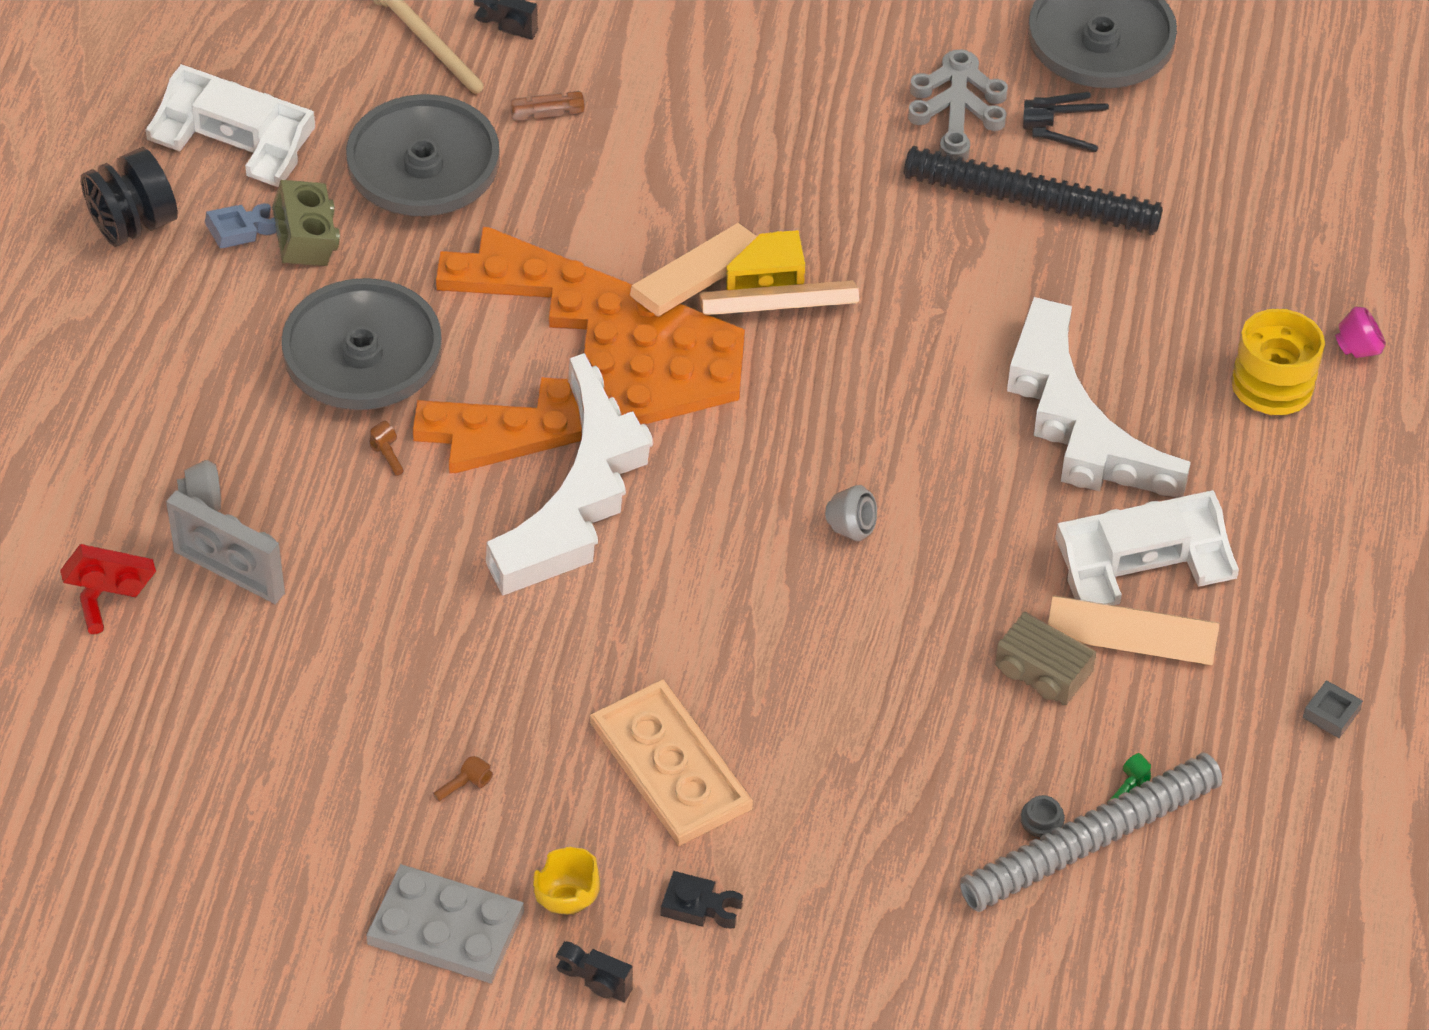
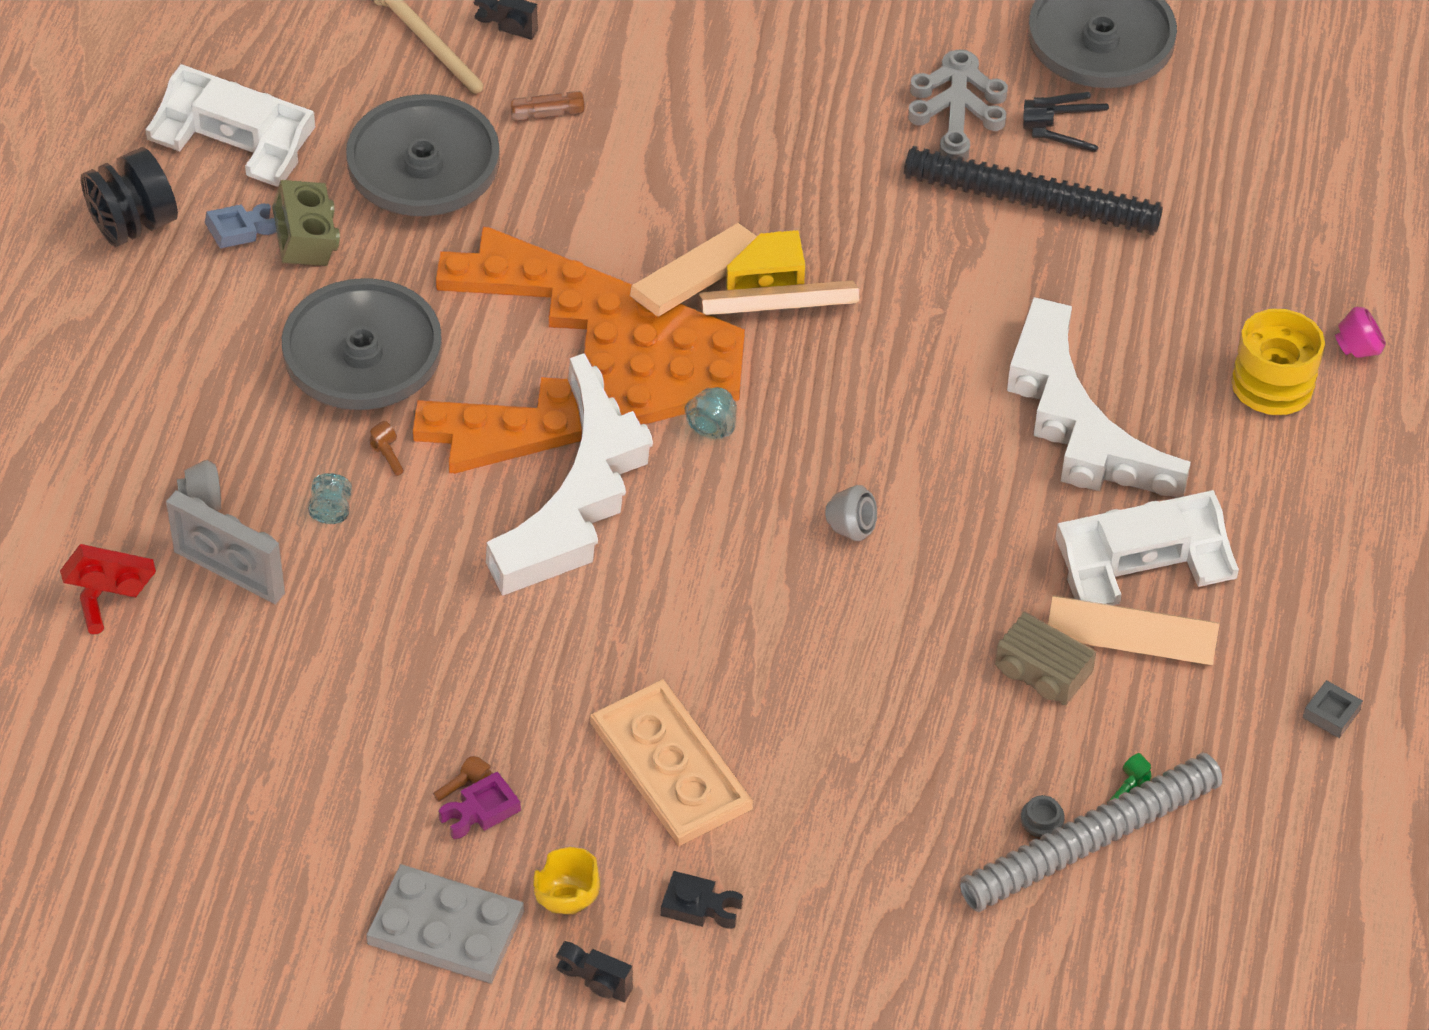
none -> clear light blue wheel [308,473,352,524]
none -> magenta plate [438,771,521,839]
none -> clear light blue cone [684,387,737,439]

